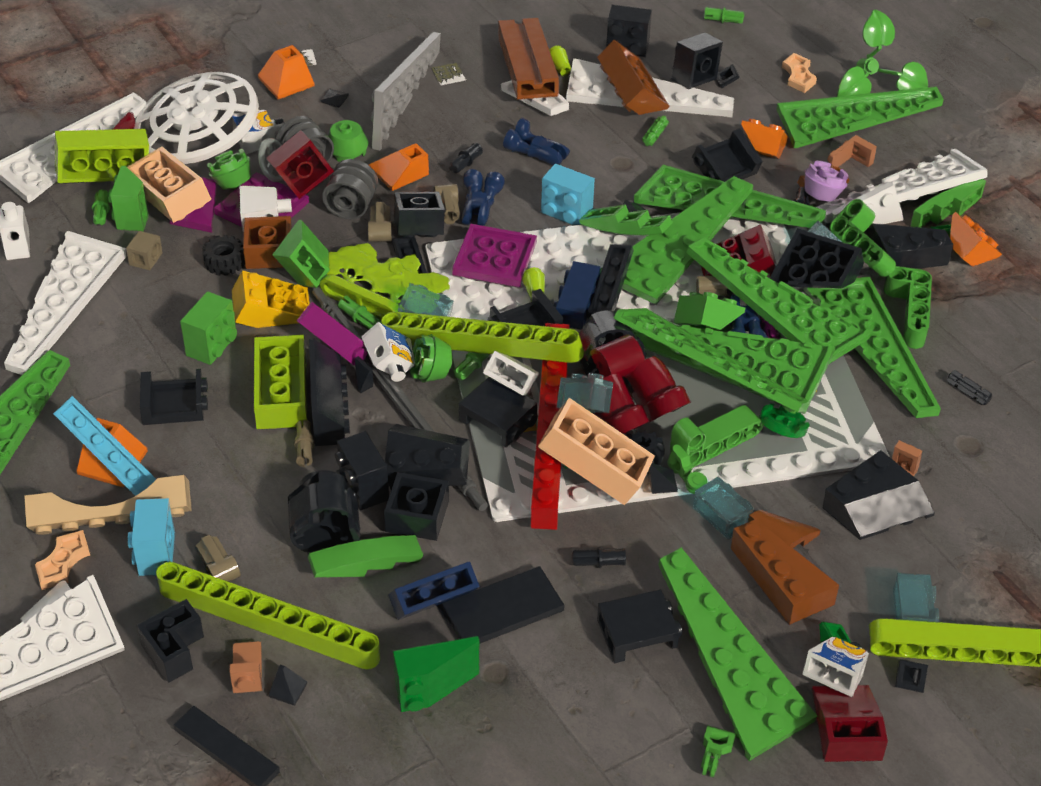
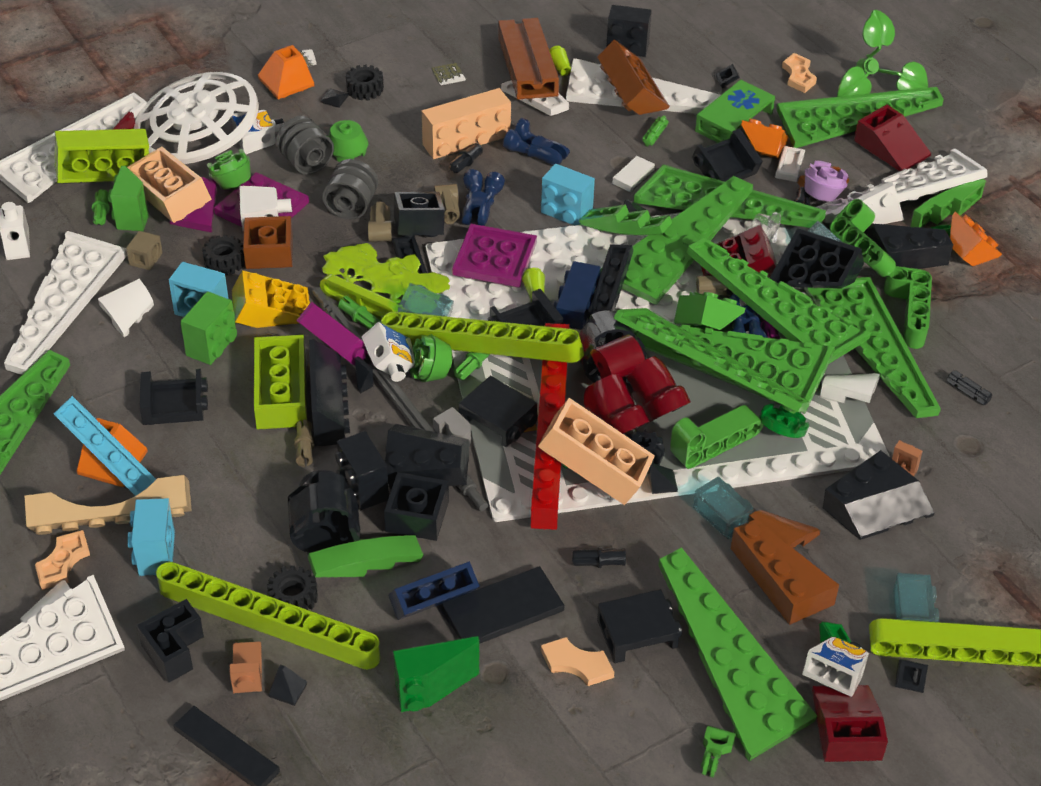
dark tan piece [196,535,241,582] -> none
dark red piece [258,130,334,199] -> none
bright green slope [273,220,330,288] -> none
orange slope [369,143,429,191] -> none
light grey wing [371,32,441,151] -> none
white torso [483,351,540,396] -> none
clear light blue brick [556,373,613,413] -> none
bright green piece [667,444,707,494] -> none
black brick [671,33,723,89] -> none
bright green axle [704,7,744,23] -> none
nougat bracket [827,135,877,167] -> none
none -> white slope [98,279,154,337]
none -> medium azure brick [169,262,228,317]
none -> black tyre [267,565,318,610]
none -> black tyre [346,65,384,101]
none -> light nougat brick [422,88,511,159]
none -> light grey leg [433,407,471,443]
none -> light nougat tile [541,637,614,686]
none -> white tile [612,156,655,192]
none -> bright green panel [695,80,775,143]
none -> clear piece [745,212,781,243]
none -> white tile [775,146,805,182]
none -> white slope [820,373,880,403]
none -> dark red slope [854,105,931,171]

